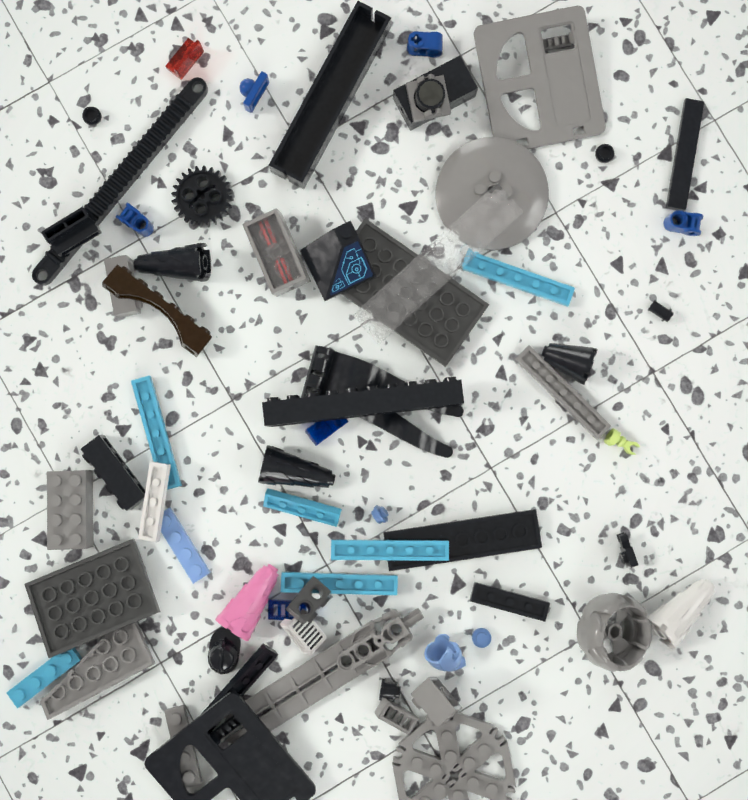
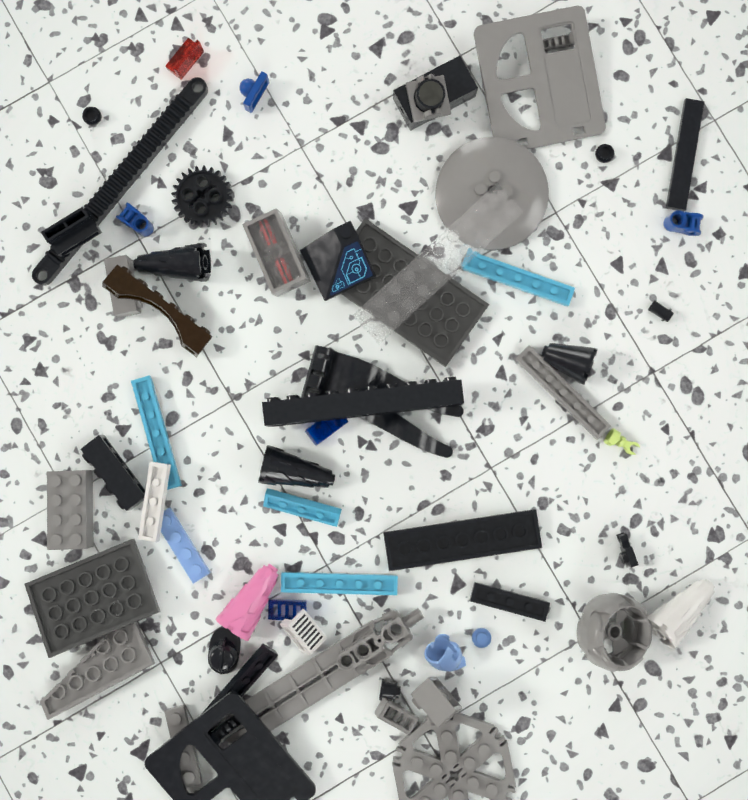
medium azure plate [6,648,82,709] -> none
black piece [268,1,391,189] -> none
dark grey brick [285,576,331,625] -> none
medium azure plate [331,540,449,561] -> none
medium blue plate [371,505,389,524] -> none
blue piece [407,31,443,58] -> none

